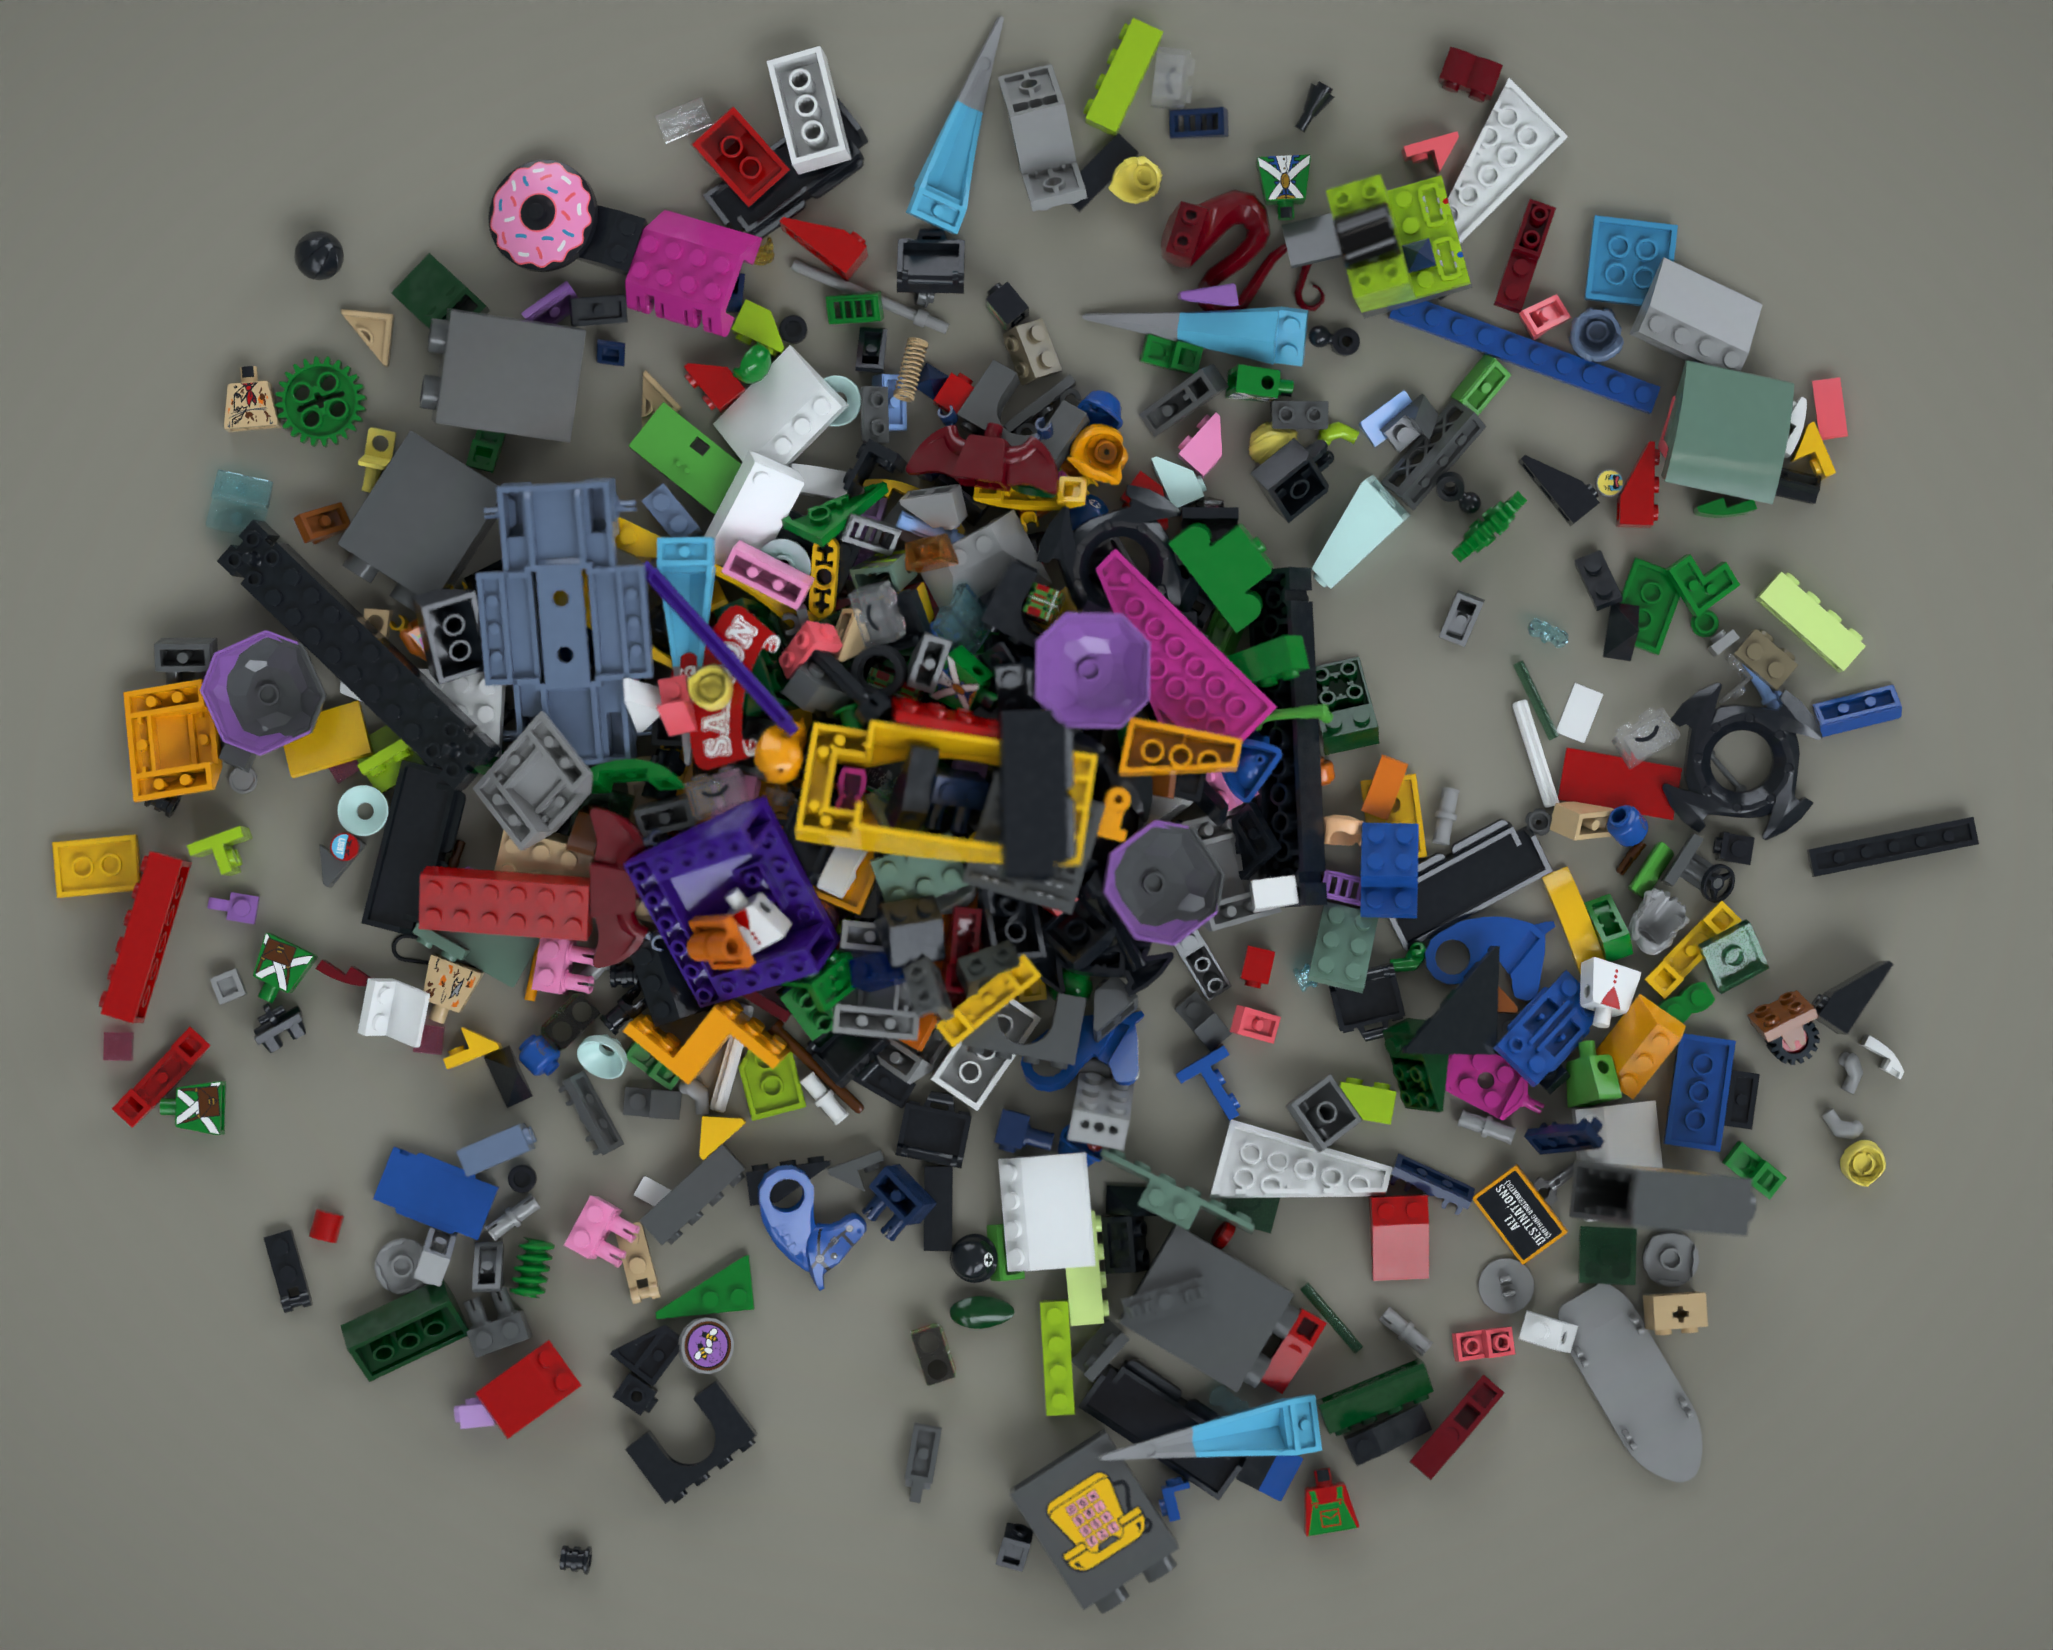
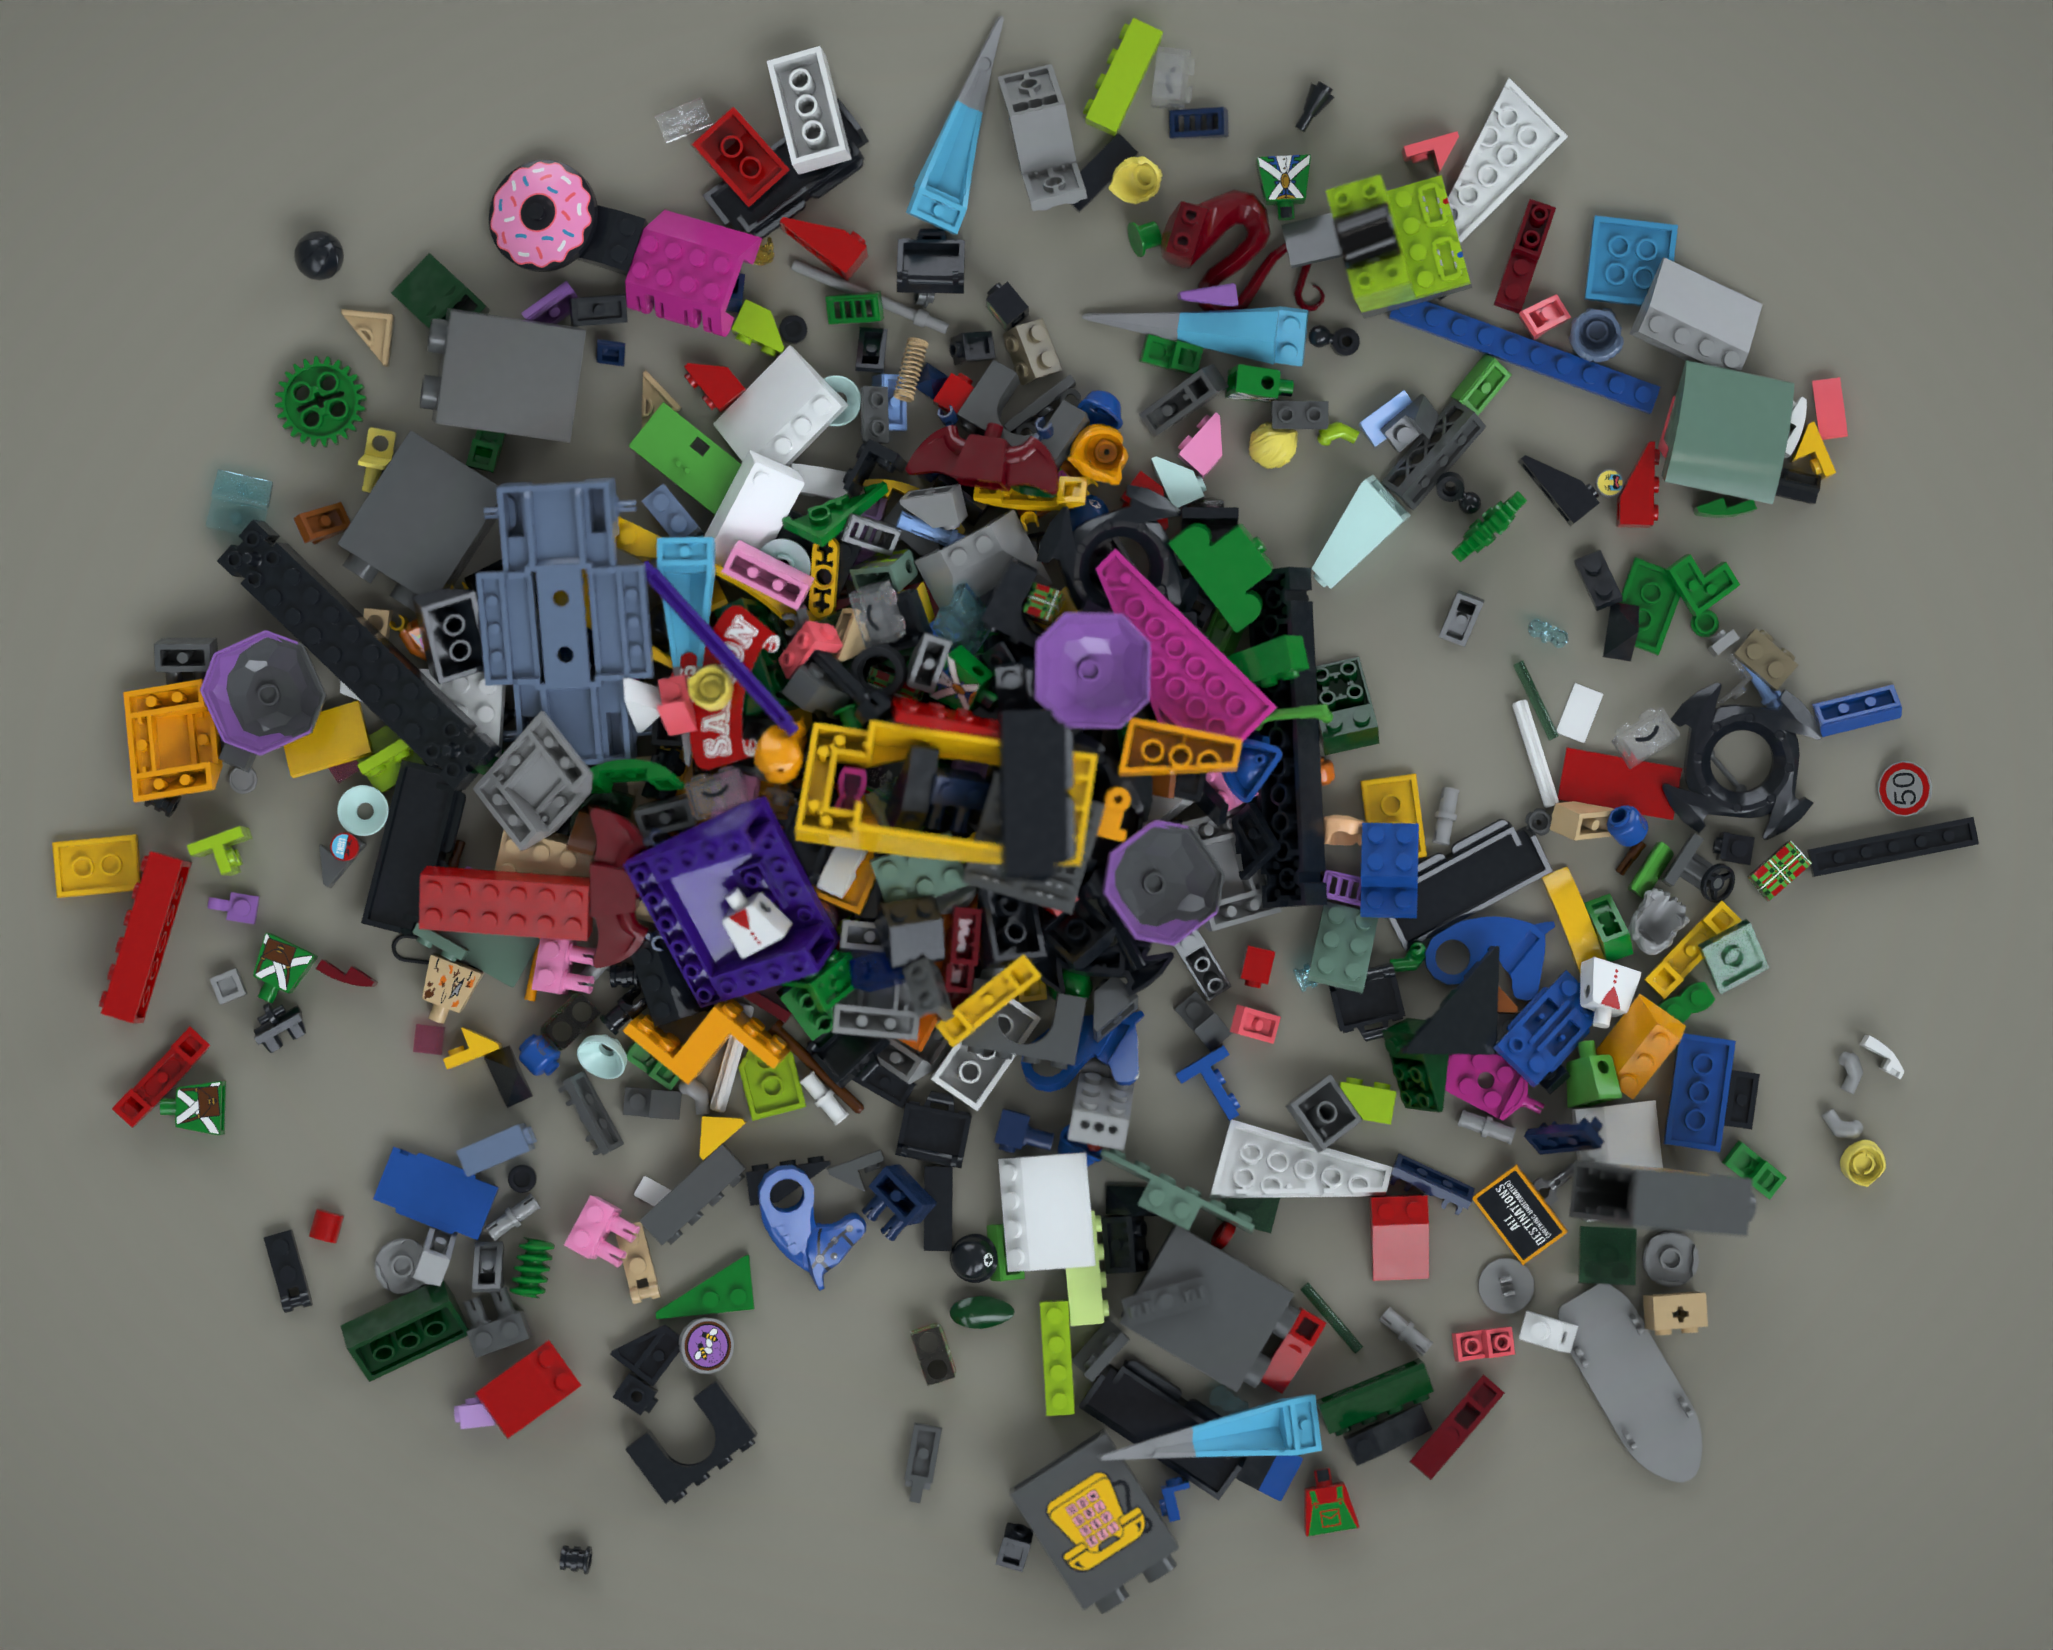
clear pink tile [103,1032,134,1061] -> none
tan torso [224,366,282,432] -> none
white bracket [358,978,430,1047] -> none
orange plate [687,915,756,969] -> none
green hair [733,342,771,384] -> none
clear orange slope [905,534,959,573] -> none
pearl dark grey bracket [956,940,1020,998] -> none
white slope [1249,875,1299,913] -> none
black hinge [1251,438,1335,523] -> none
orange slope [1361,754,1408,820] -> none
dark blue slope [1402,238,1437,273] -> none
dark red brick [1438,47,1503,102] -> none
dark orange plate [1747,990,1820,1065] -> none
yellowish green brick [1755,572,1866,673] -> none
black slope [1811,961,1894,1034] -> none
none -> black bracket [949,331,996,365]
none -> green piece [1127,221,1162,257]
none -> piece [1747,840,1812,901]
none -> piece [1878,761,1933,817]

